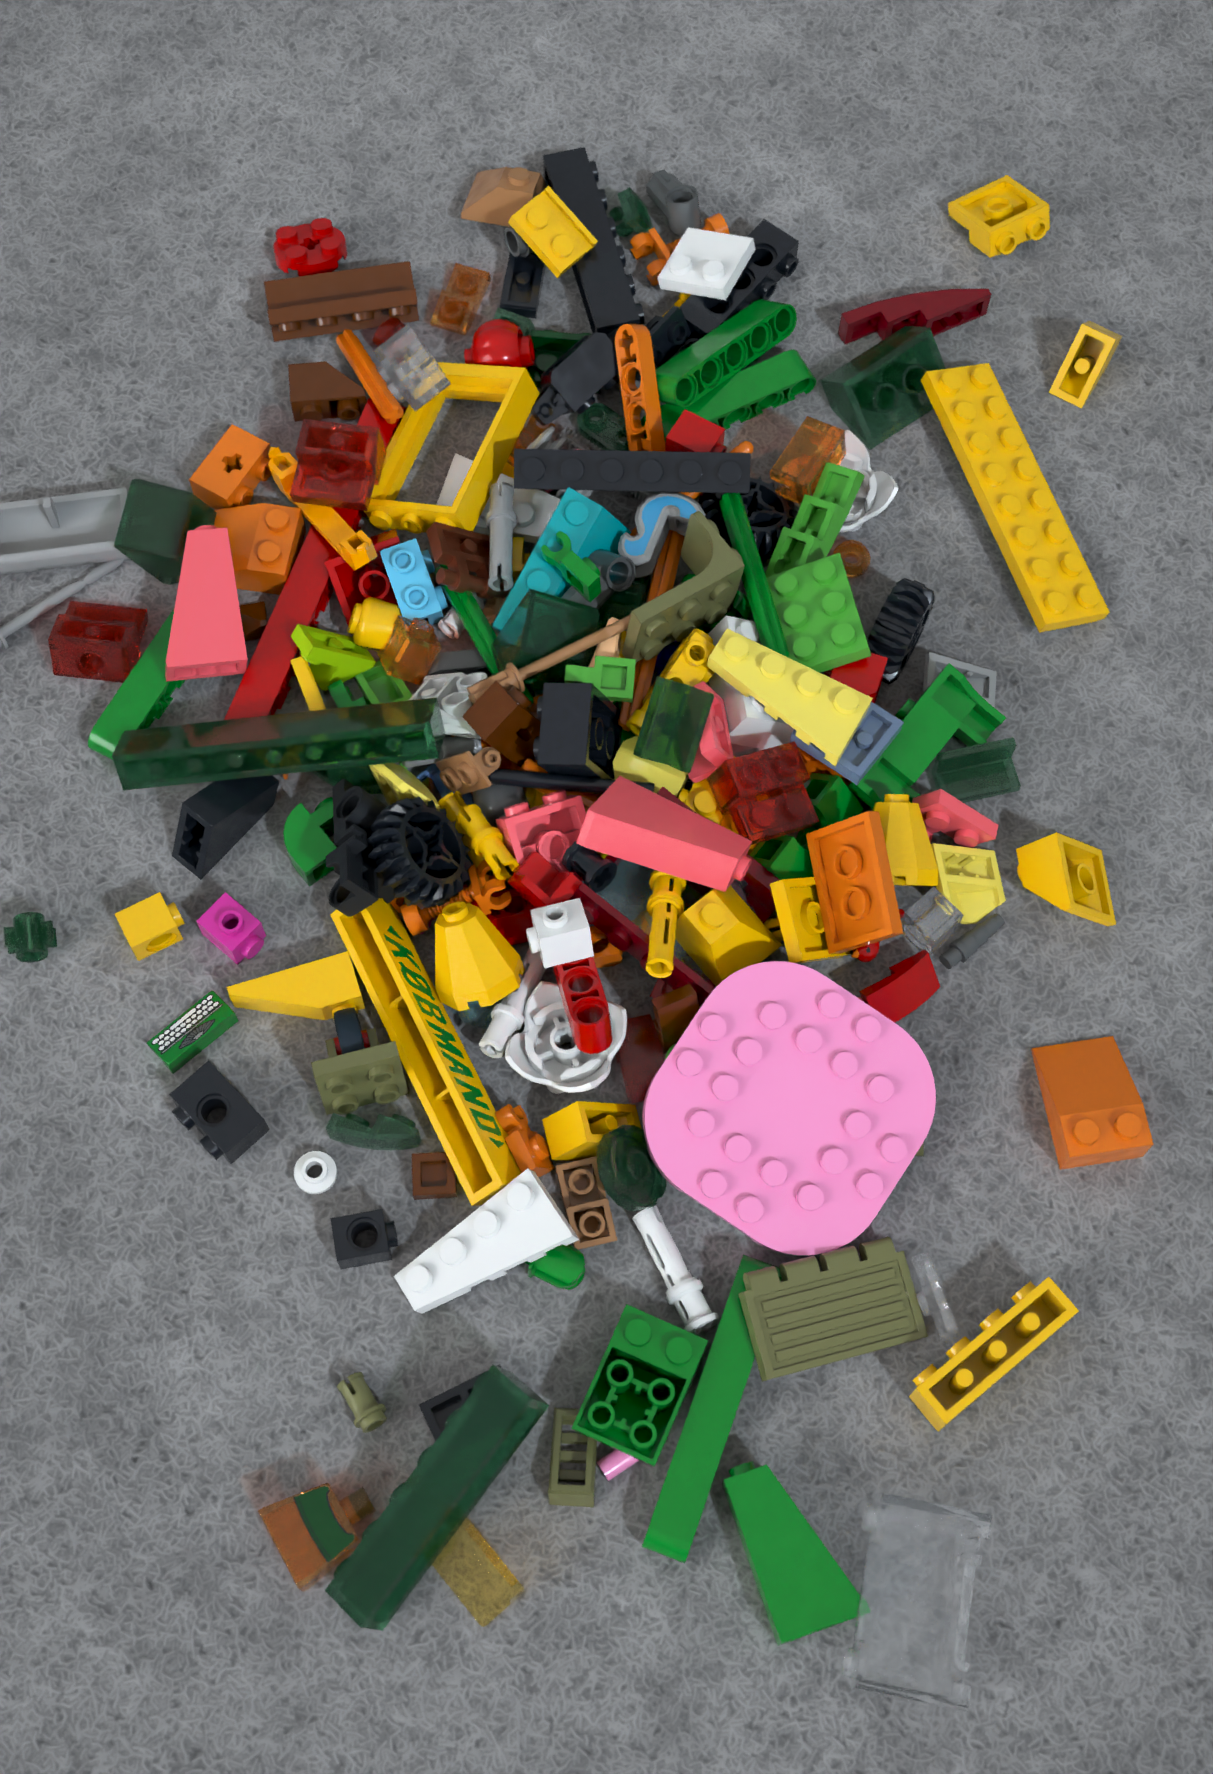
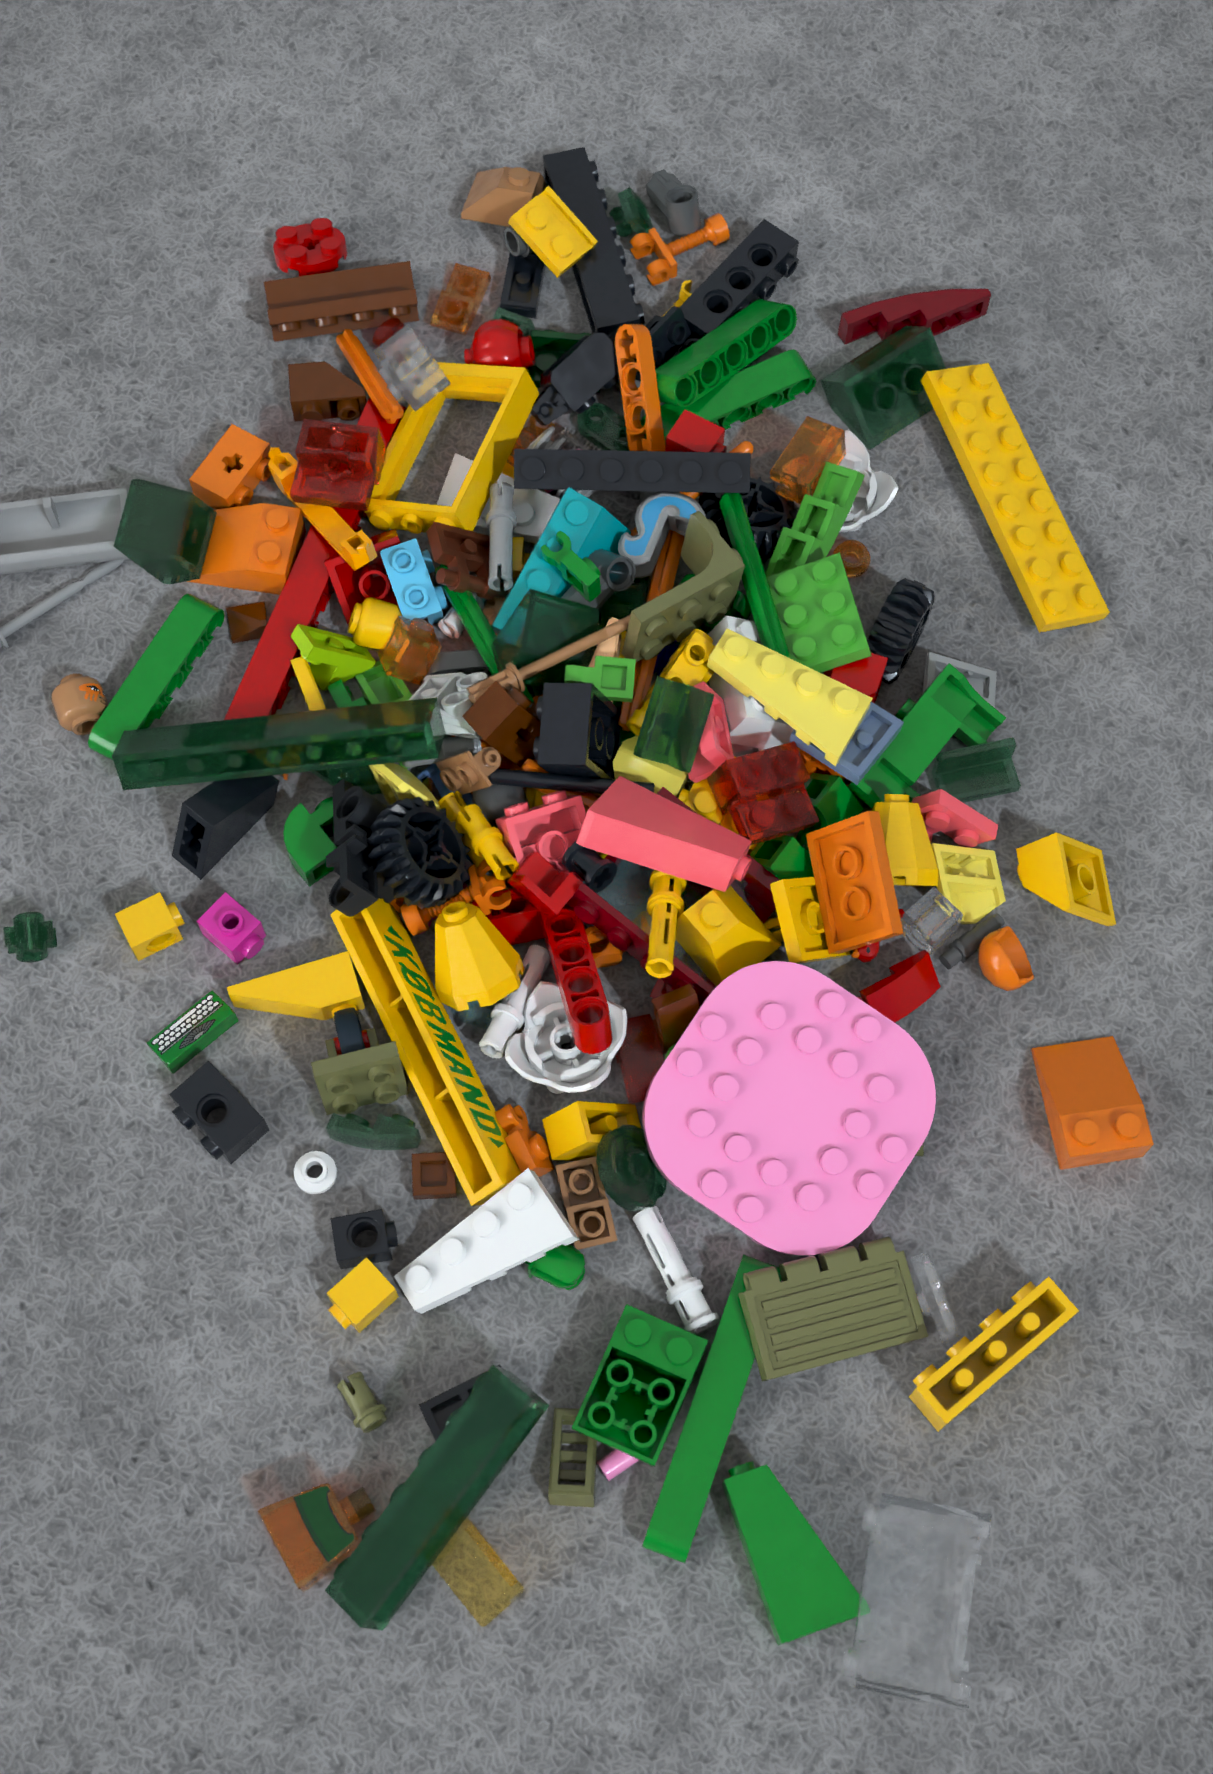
clear red brick [48,601,148,683] -> none
coral slope [165,525,248,682] -> none
white brick [526,898,594,968] -> none
white plate [657,228,755,300] -> none
yellow plate [948,175,1050,258] -> none
yellow slope [1048,321,1122,409] -> none
none -> medium nougat head [51,673,108,735]
none -> yellow brick [327,1257,399,1333]
none -> orange hair [978,926,1034,991]

